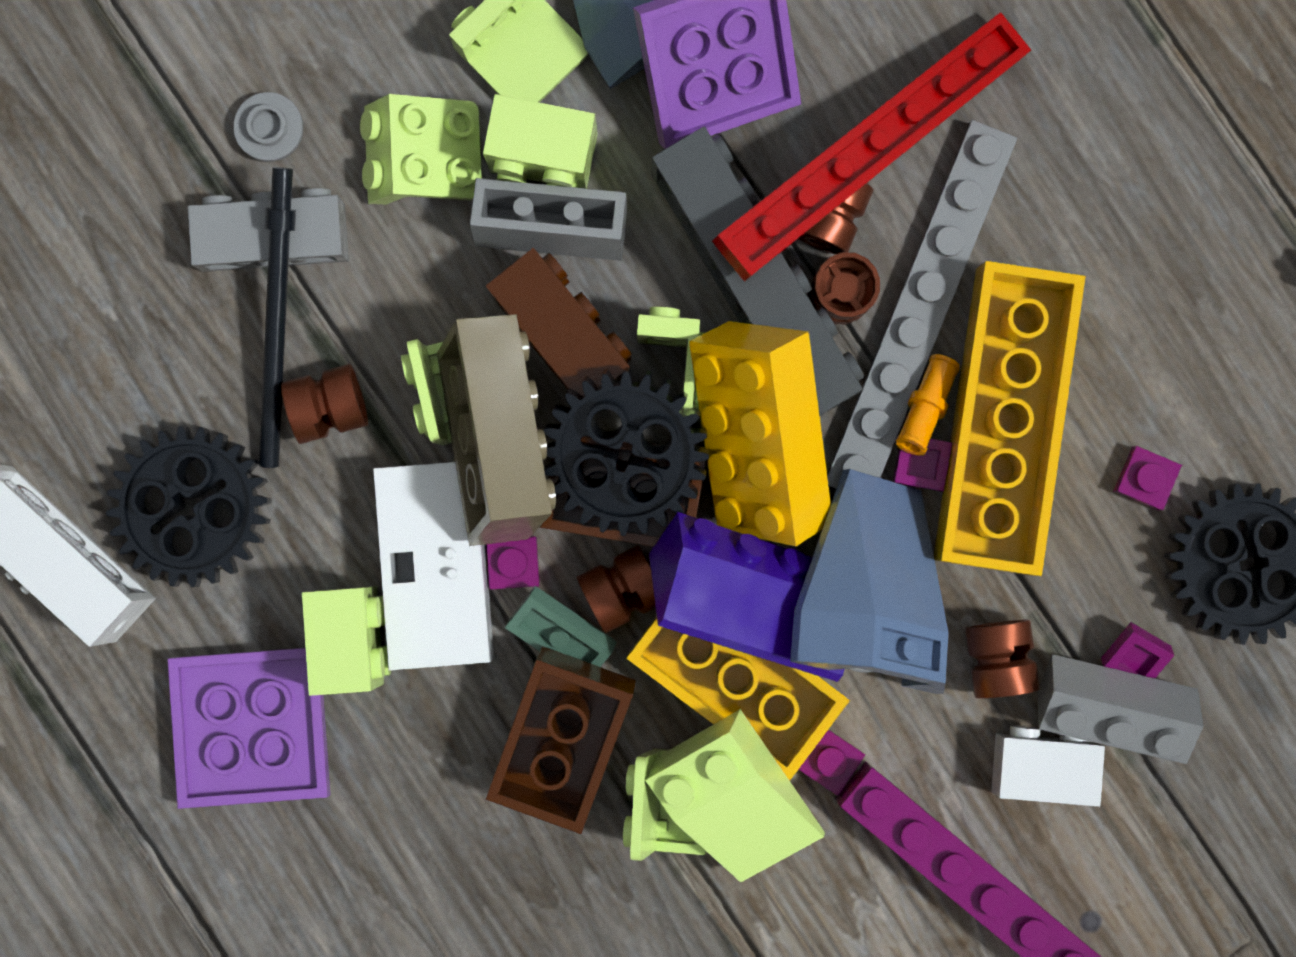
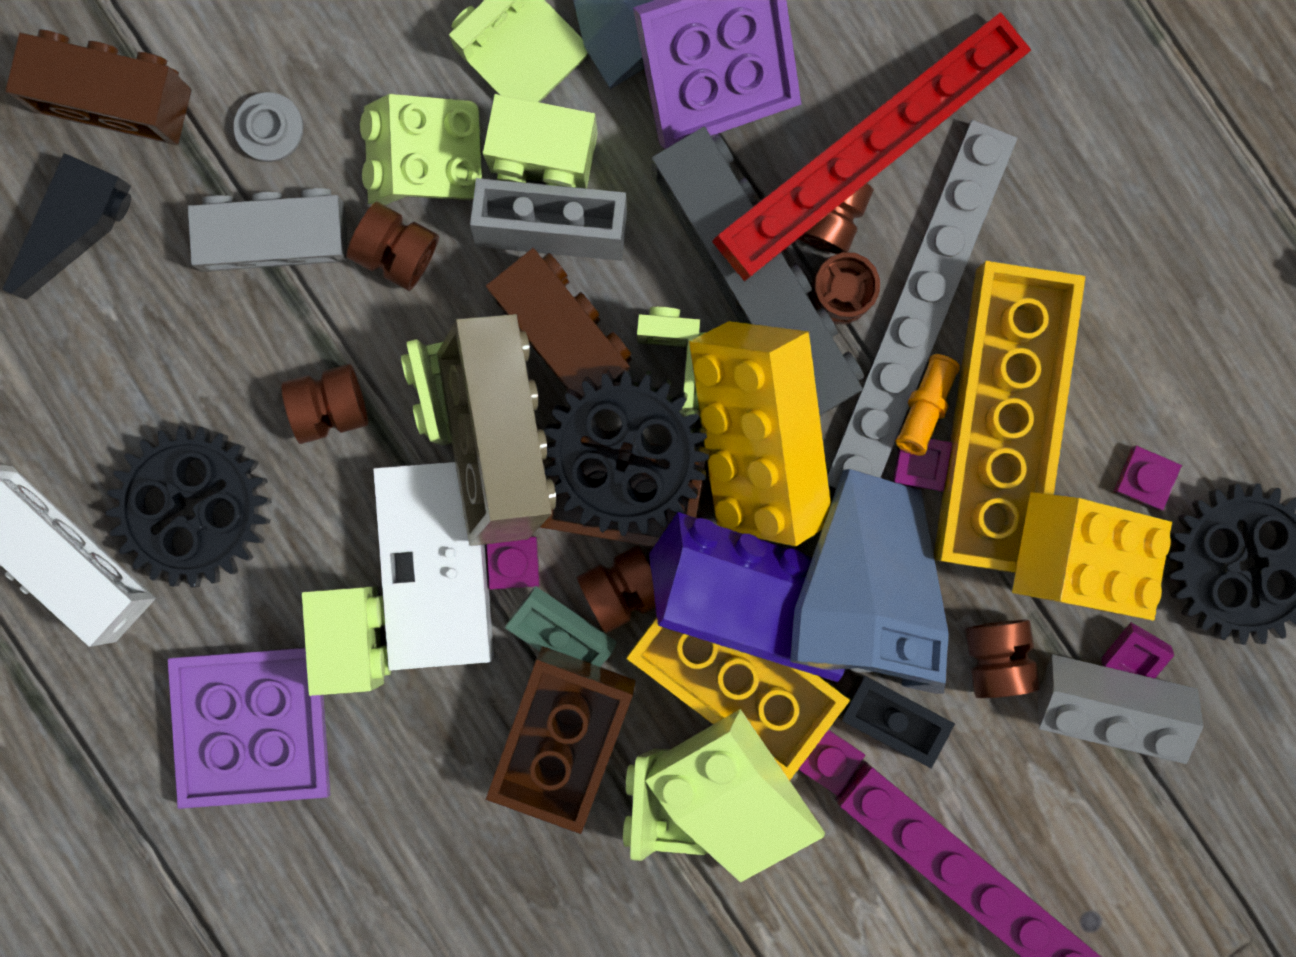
black bar [259,167,296,468] -> none
white brick [991,726,1105,807] -> none
none -> black slope [2,153,131,300]
none -> reddish brown brick [5,29,192,146]
none -> copper wheel [347,202,439,291]
none -> black brick [838,672,955,769]
none -> yellow brick [1012,492,1172,621]

